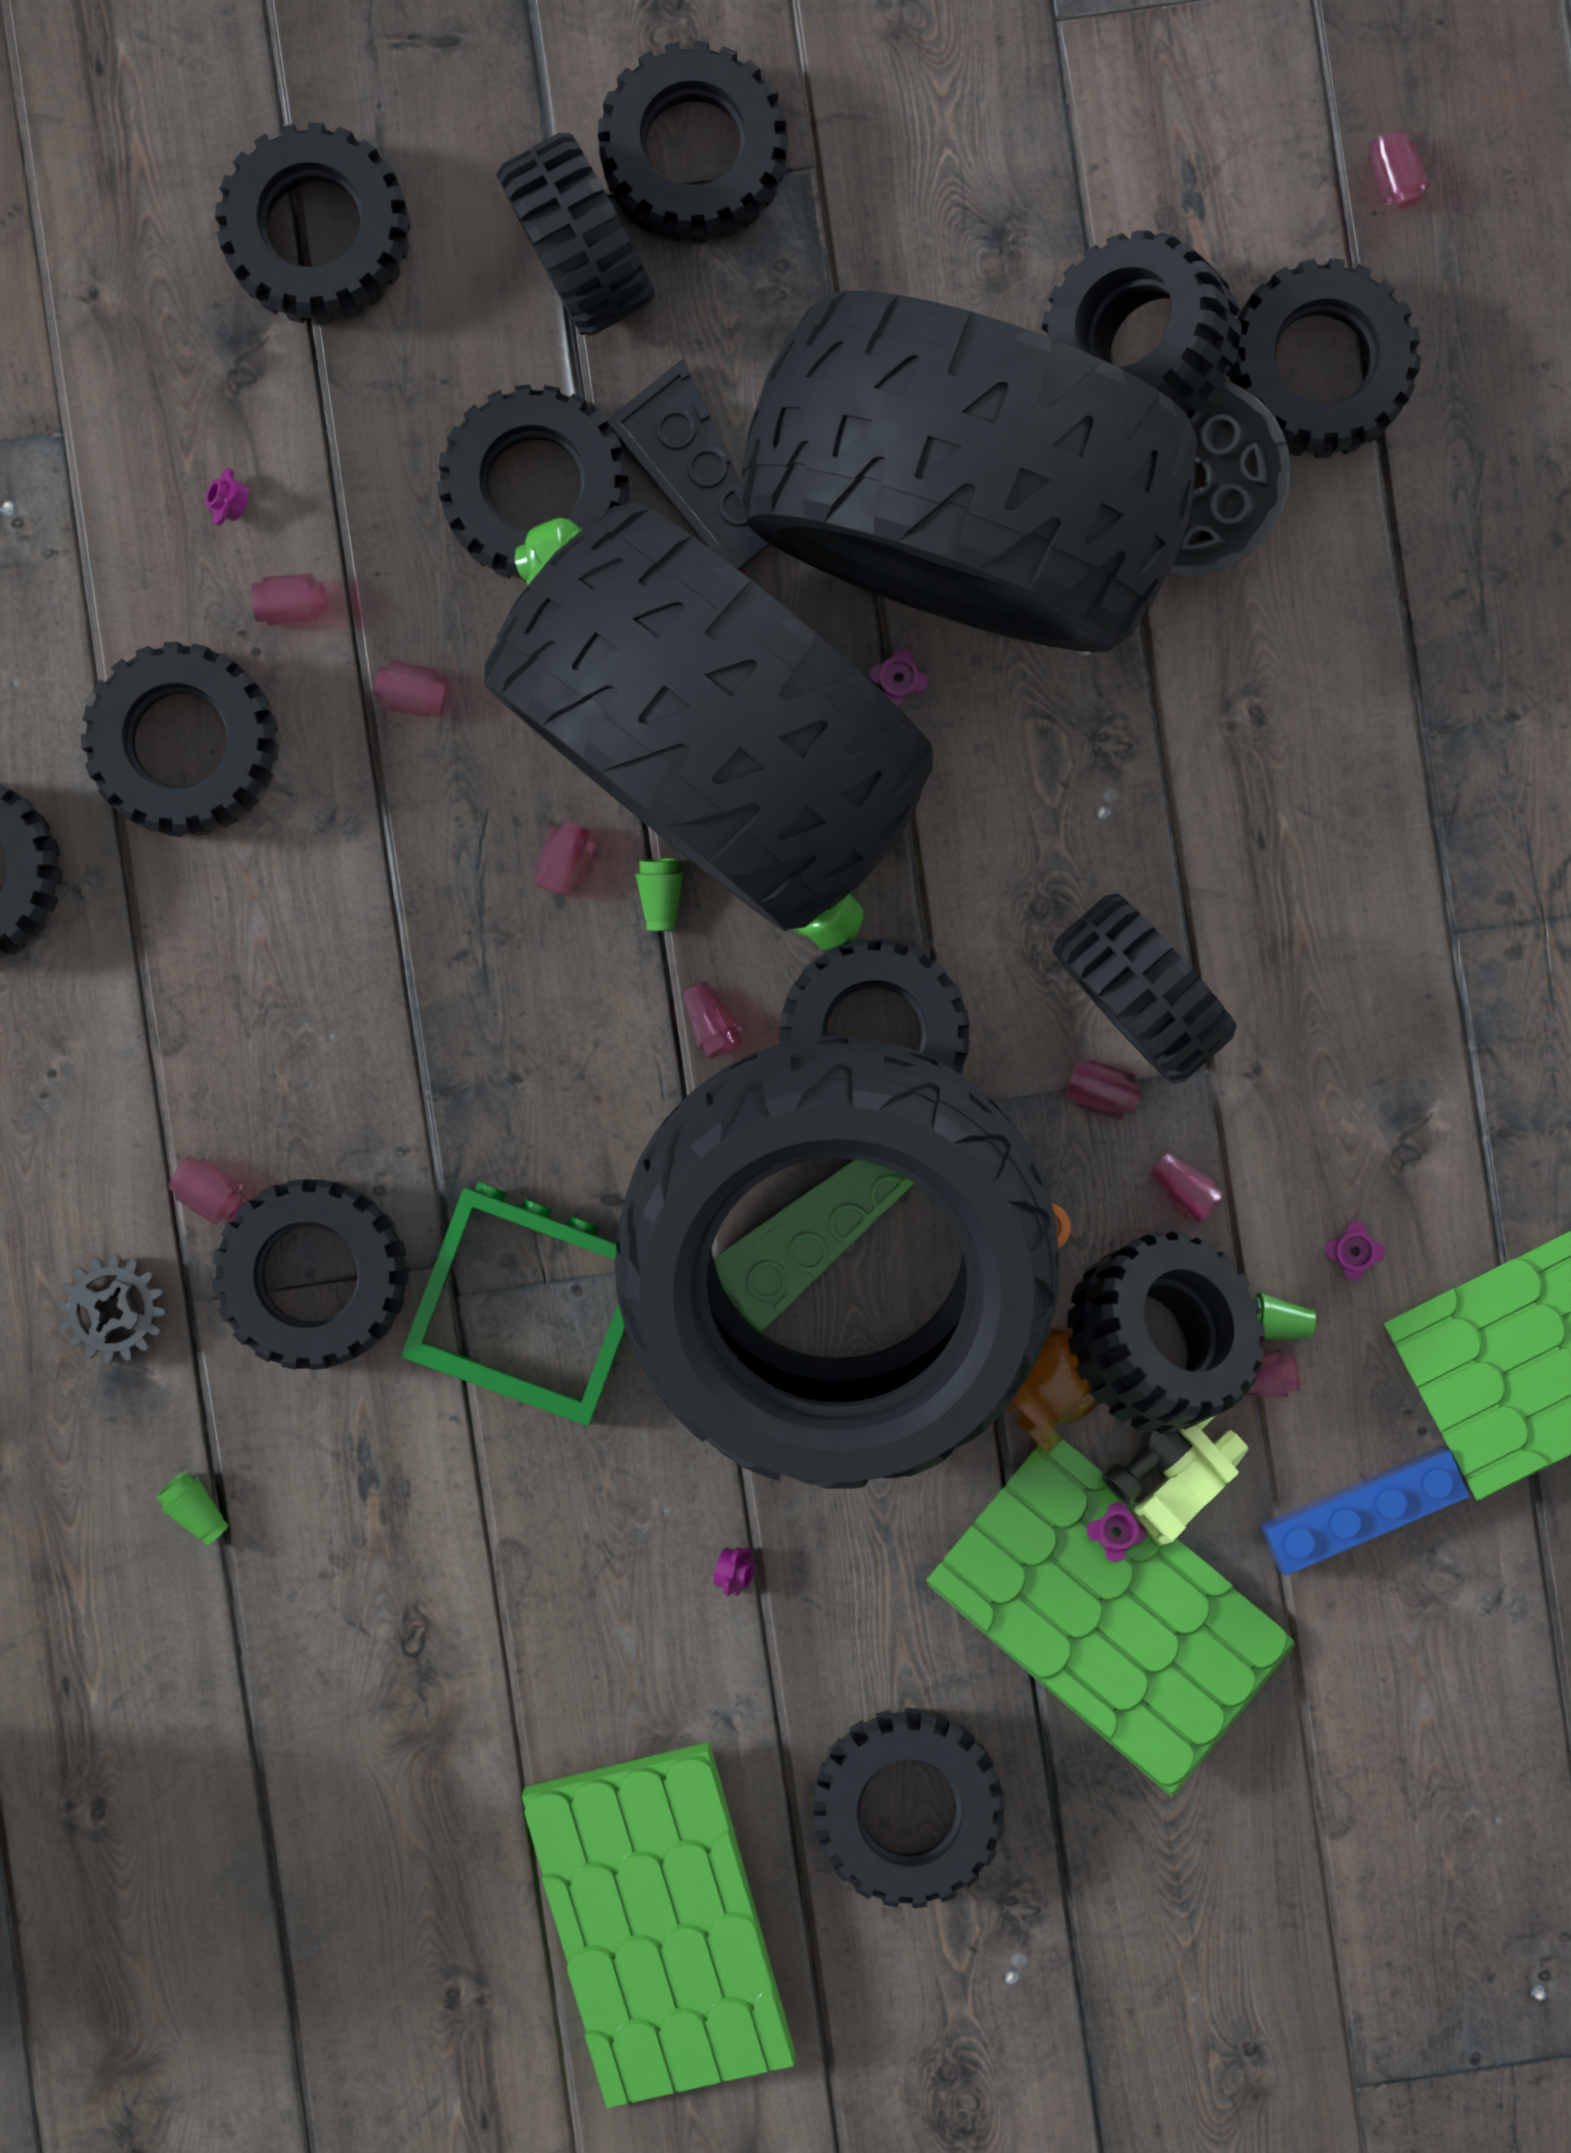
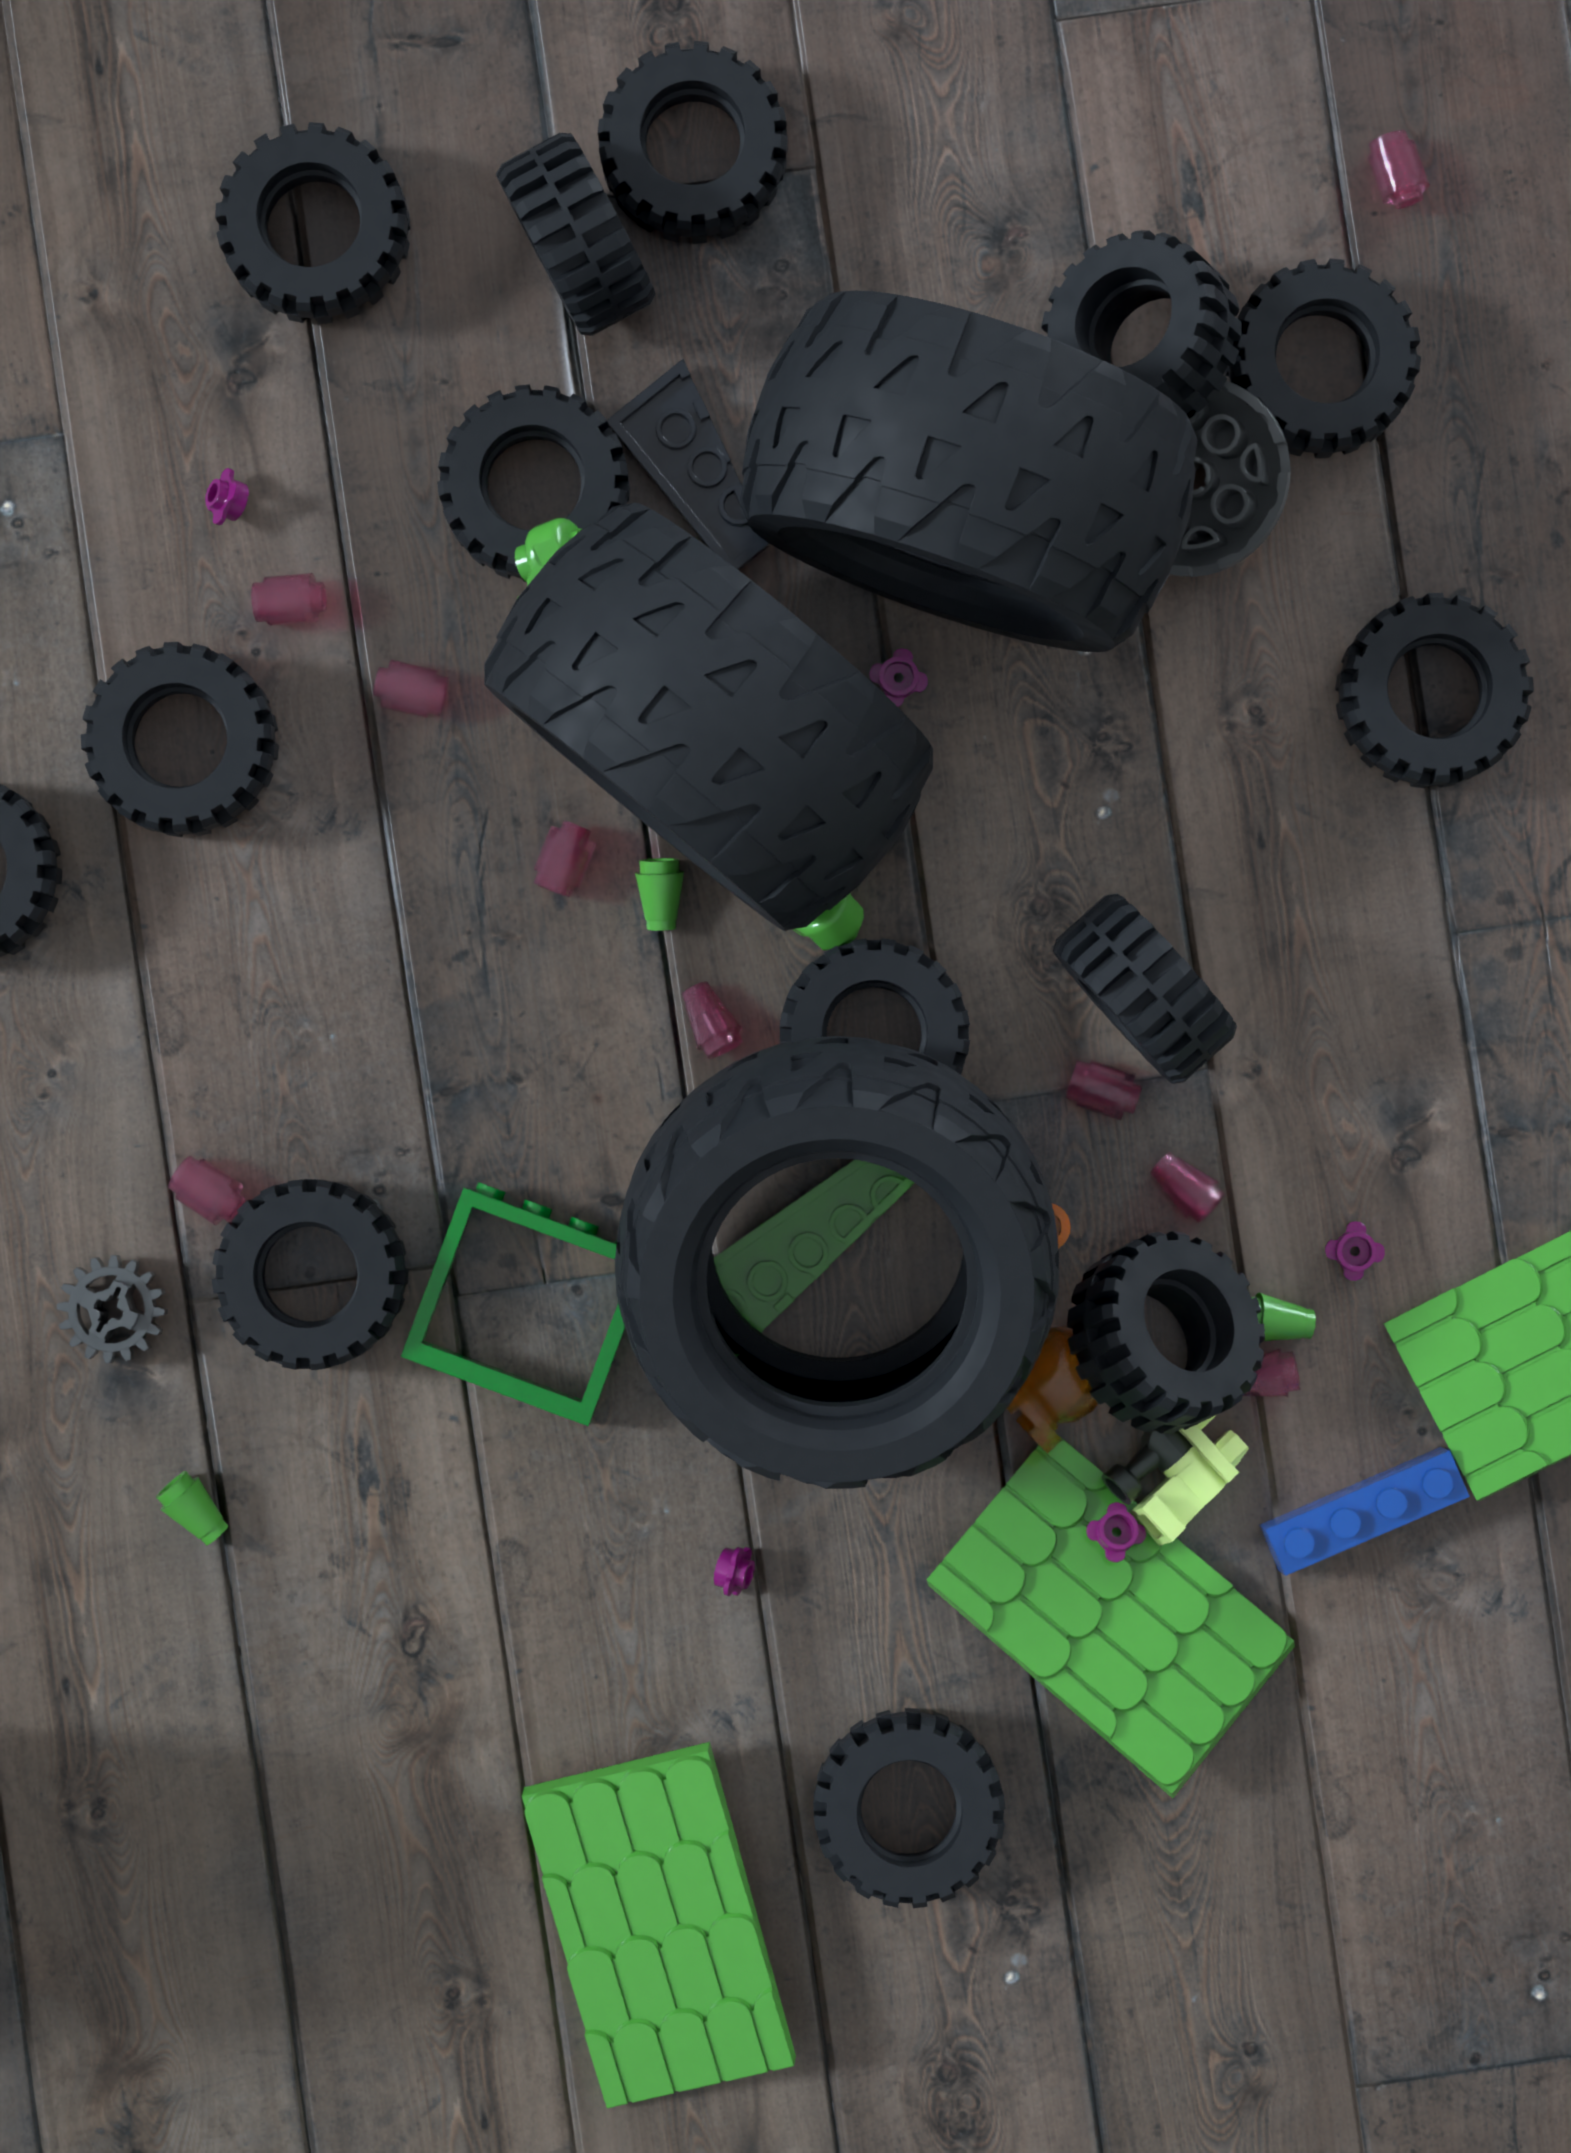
none -> black tyre [1335,593,1534,788]

